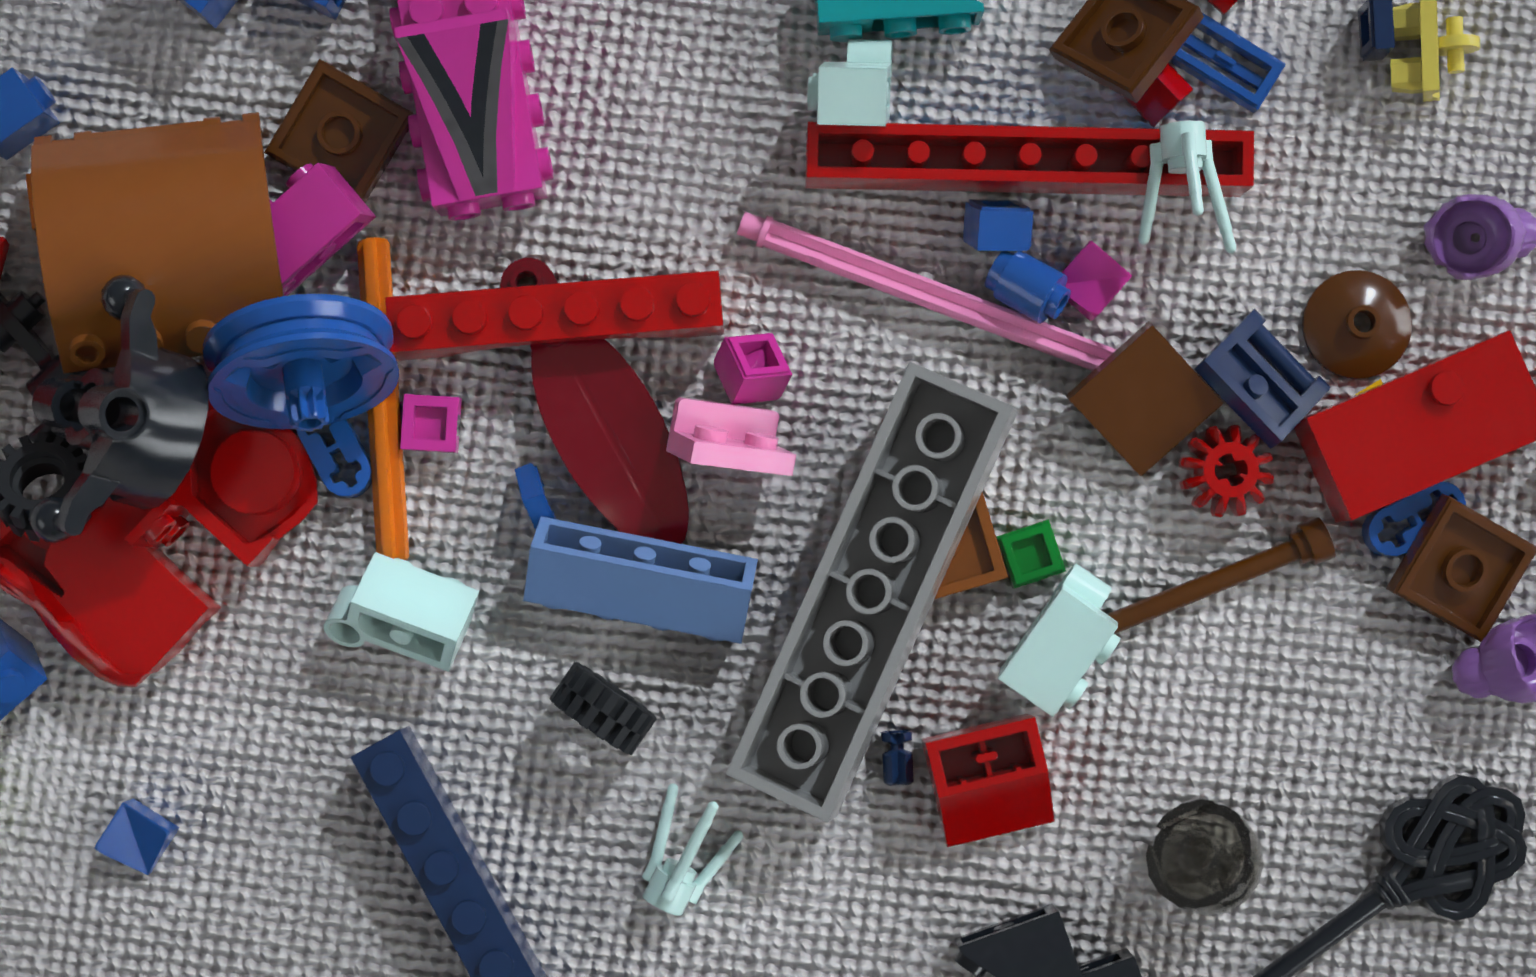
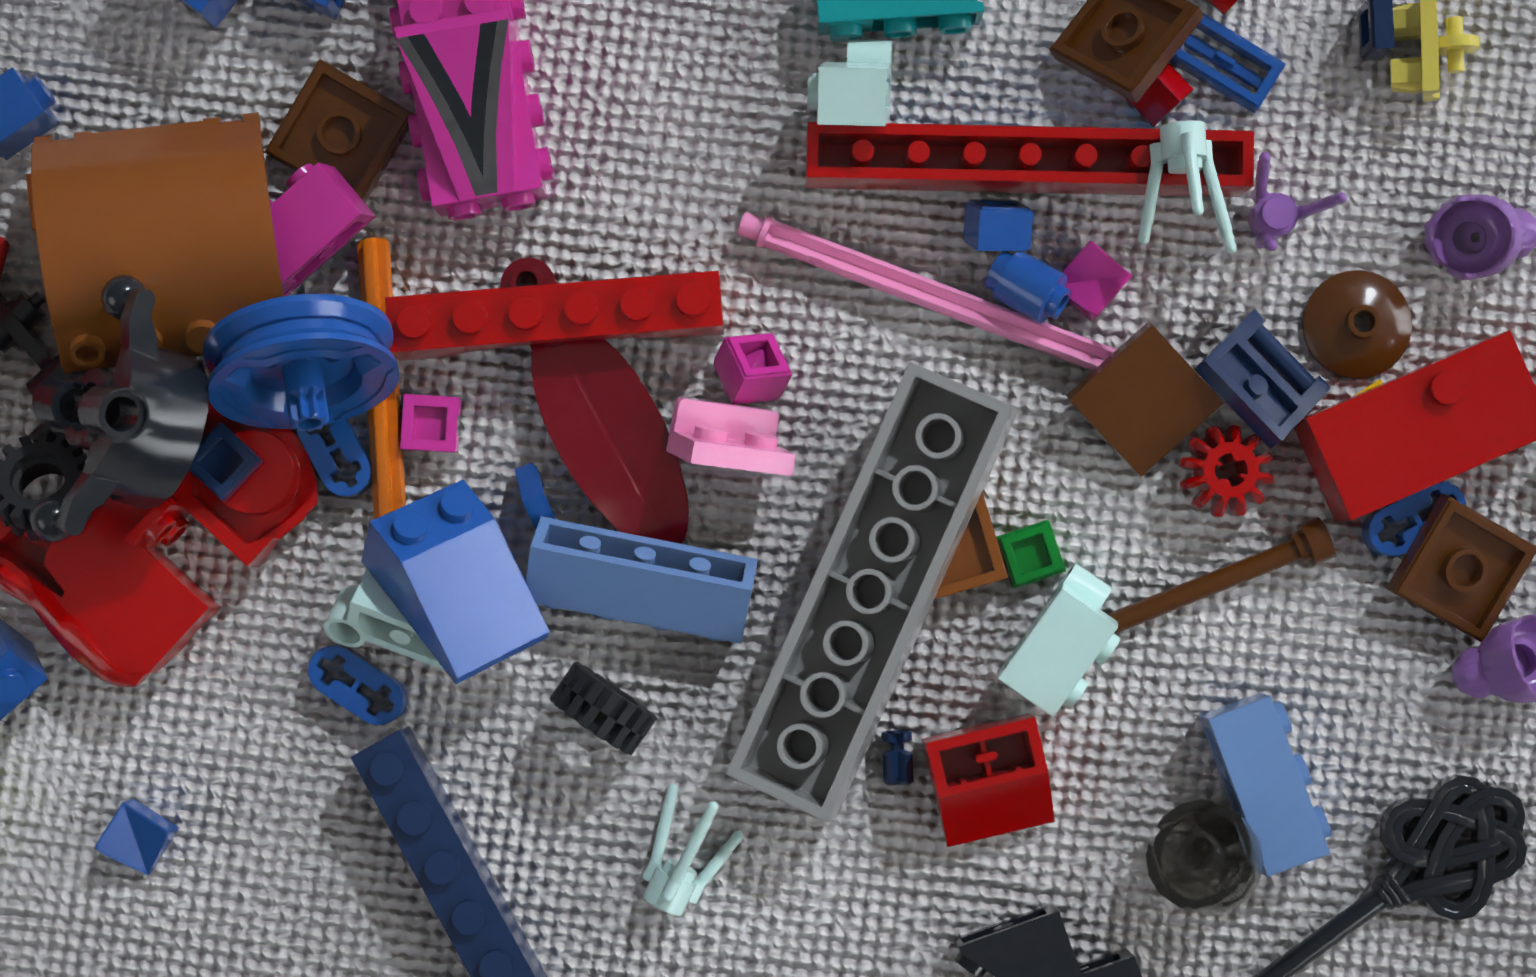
none -> dark blue tile [190,422,264,502]
none -> blue beam [308,645,407,725]
none -> slope [361,479,550,684]
none -> medium blue brick [1198,693,1331,877]
none -> medium lavender plant [1248,152,1347,251]

